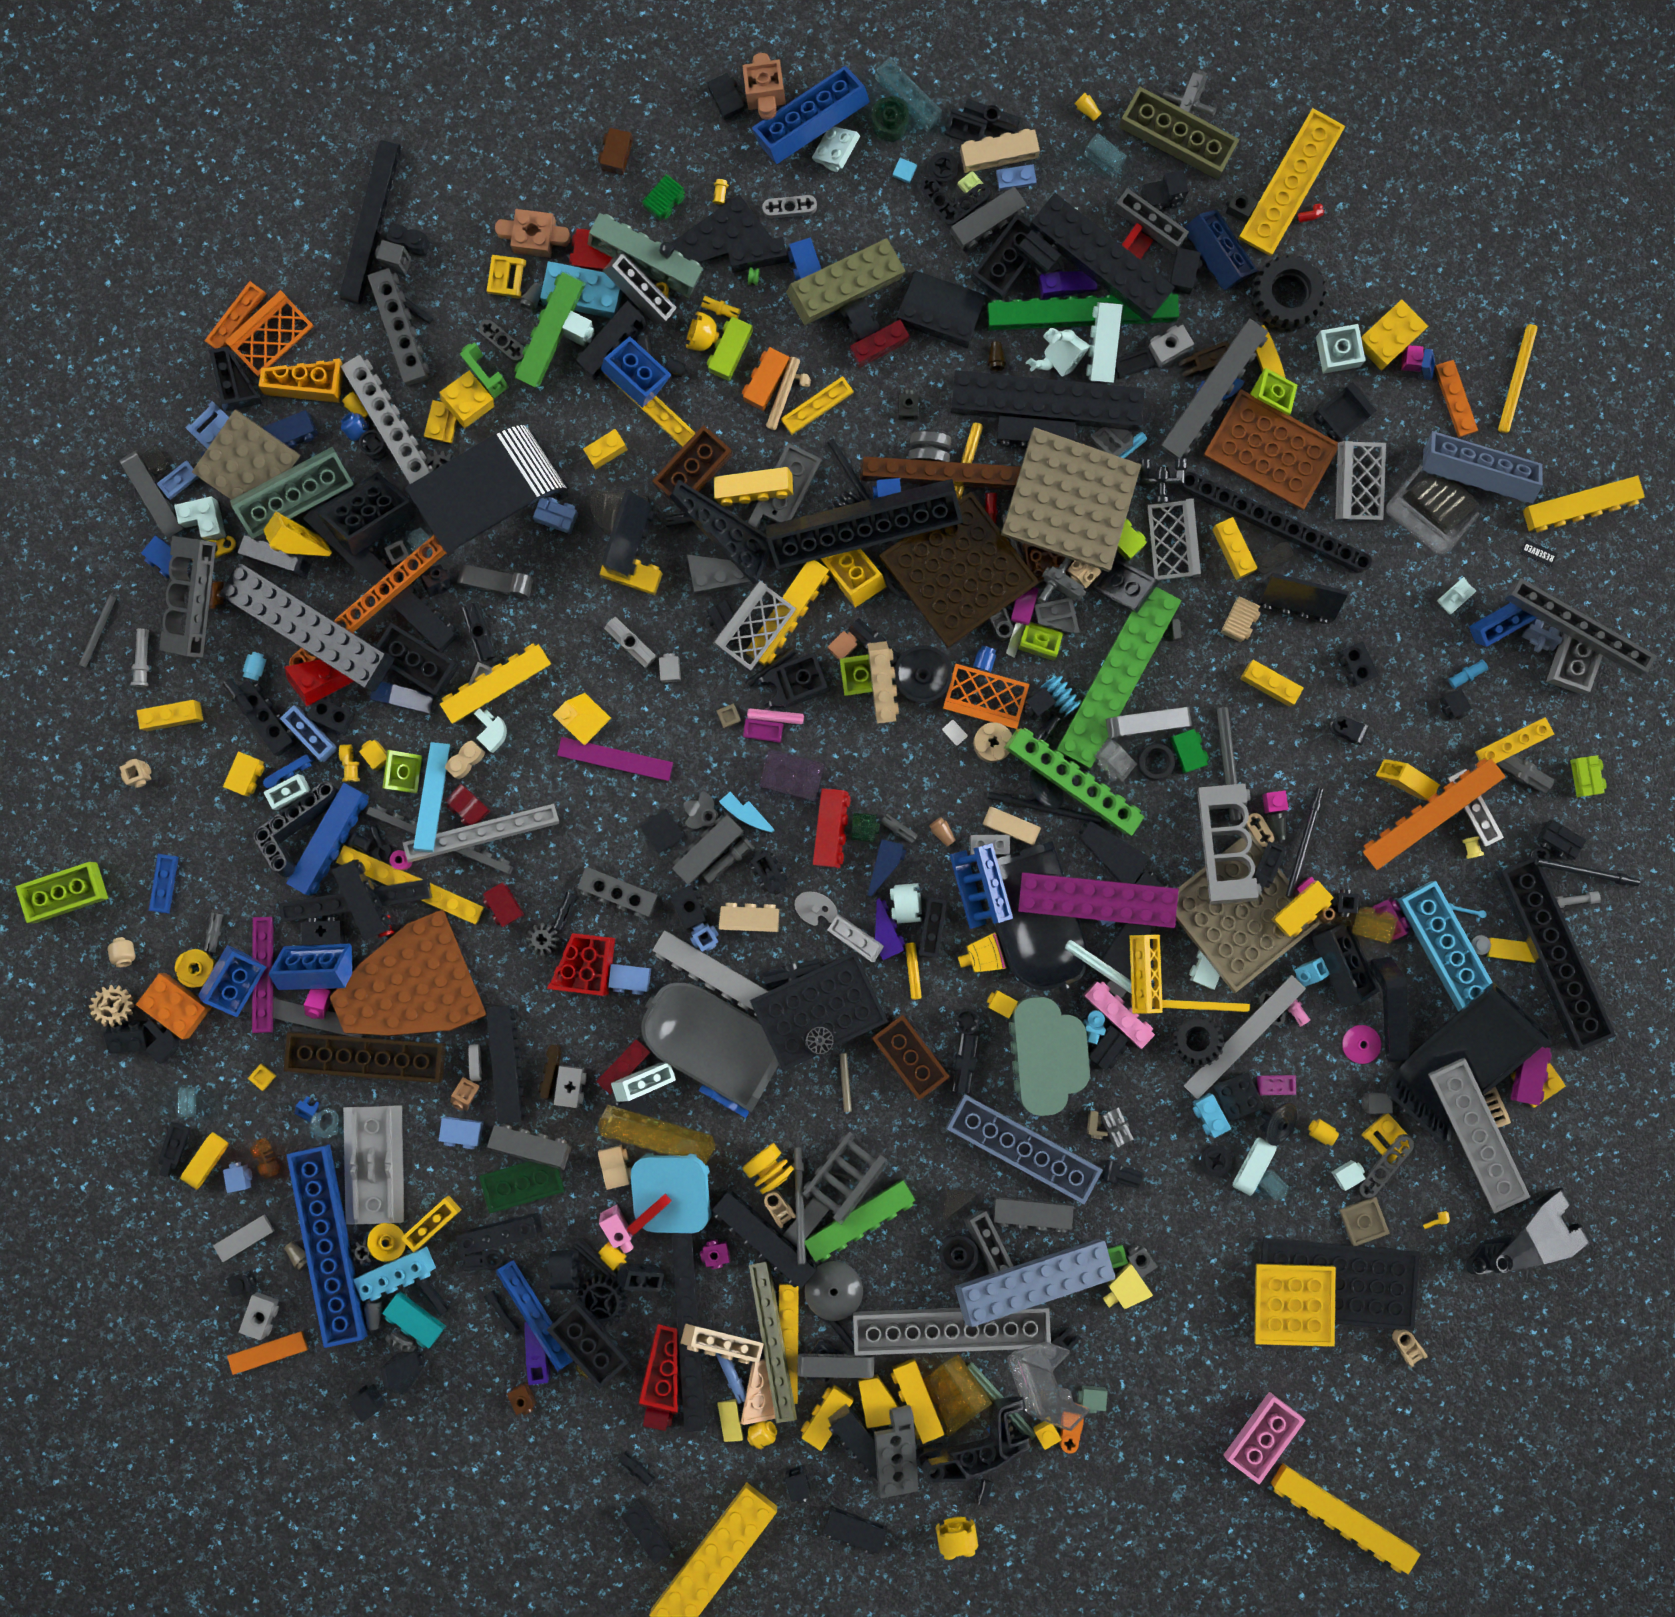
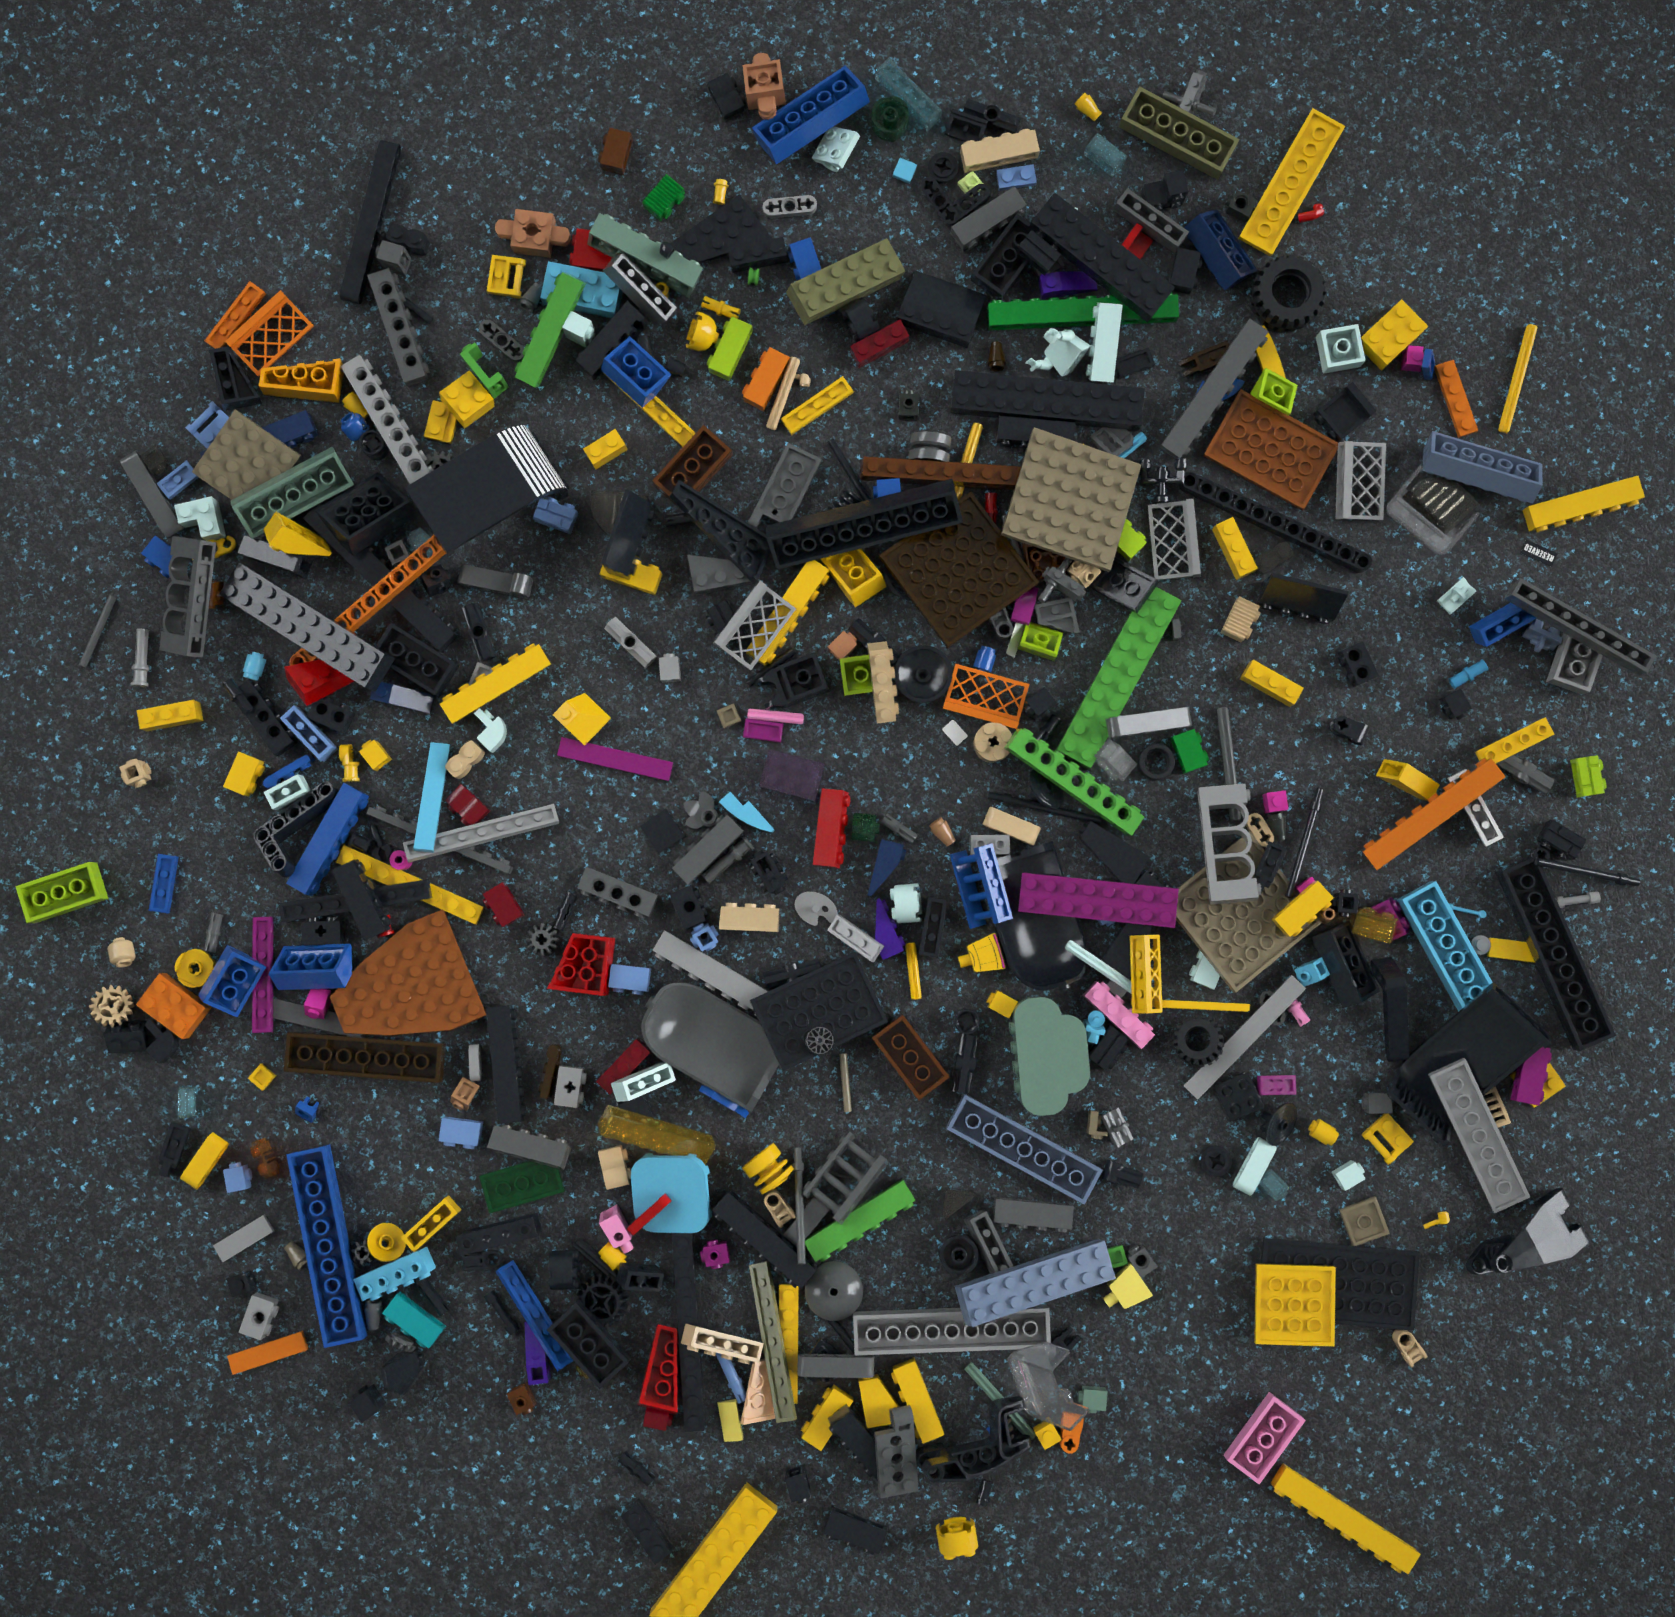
clear light blue piece [310,1109,339,1138] -> none
light grey hinge [343,1105,404,1224] -> none
lime slope [383,750,422,793] -> none
yellow brick [714,467,793,506] -> none
yellow head [747,1420,777,1449] -> none
clear yellow wedge [924,1354,993,1437] -> none
medium azure piece [1040,675,1082,717] -> none
light grey brick [1148,325,1194,367] -> none
medium azure brick [1192,1093,1231,1138] -> none
dark pink dish [1342,1025,1381,1064] -> none
dark grey beam [1359,1134,1414,1198] -> none
light yellow bush [1462,836,1484,859] -> none

